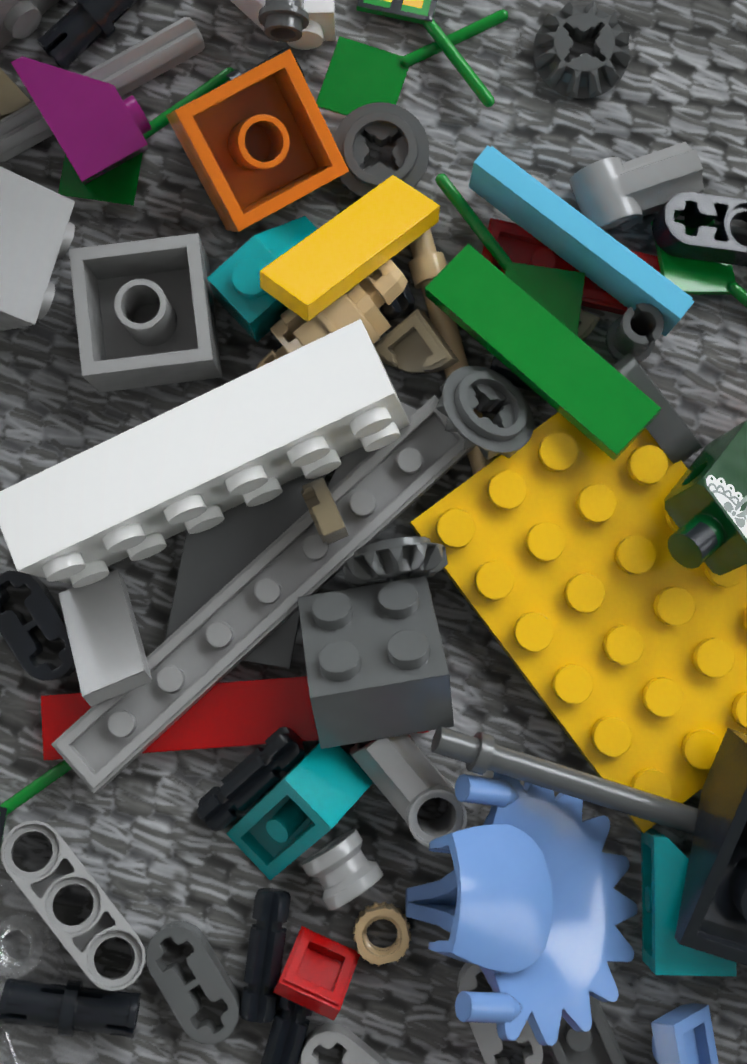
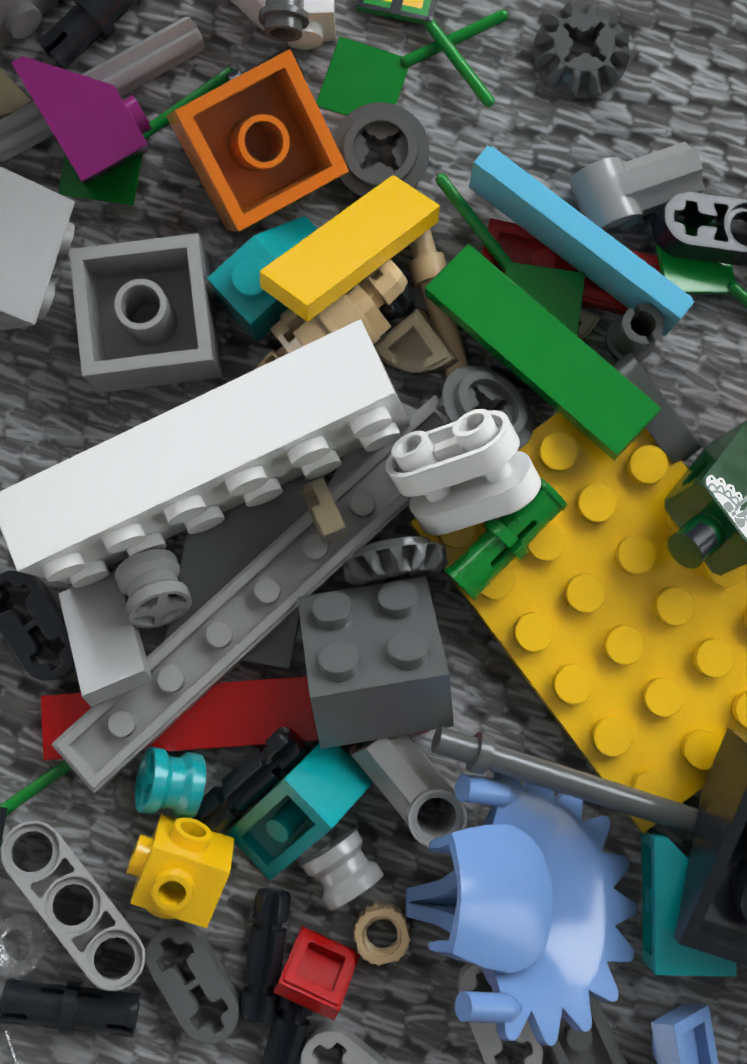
none -> light grey wheel [115,549,192,628]
none -> yellow brick [126,814,235,929]
none -> teal wheel [134,746,206,818]
none -> white brick [385,409,541,535]
none -> green pin [444,478,568,601]

